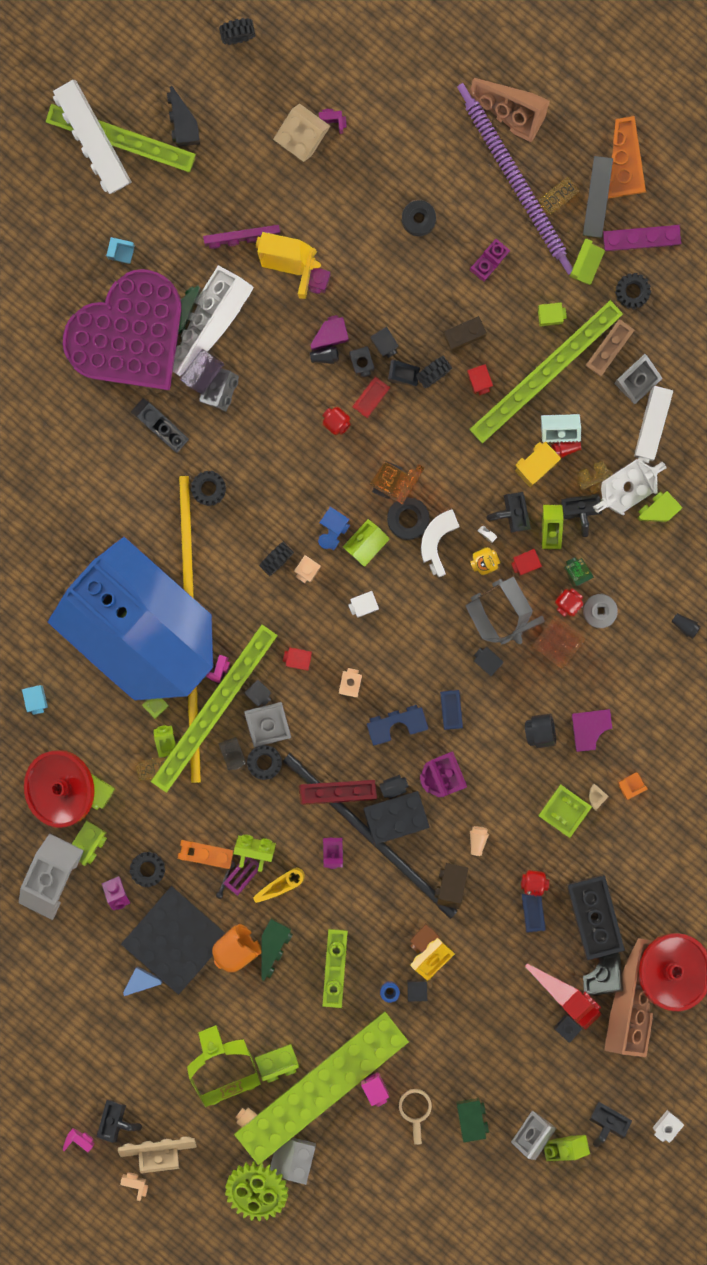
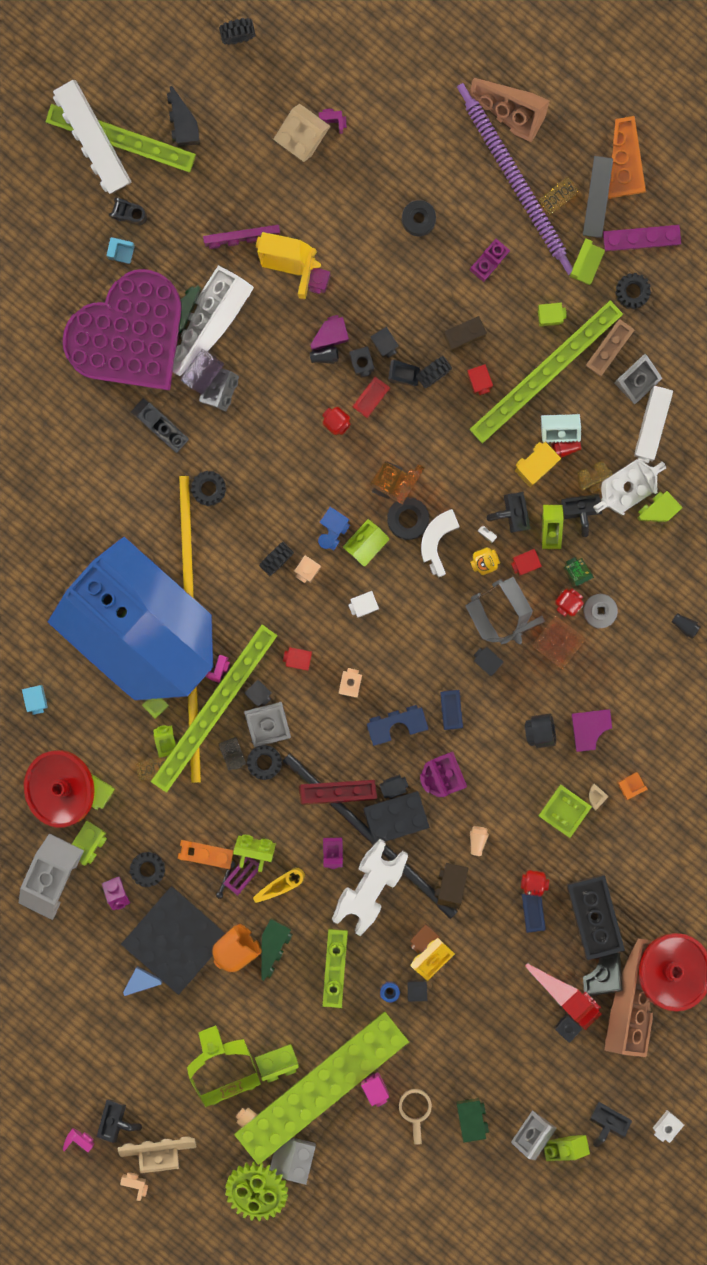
none -> black piece [109,197,147,226]
none -> white piece [332,839,408,936]

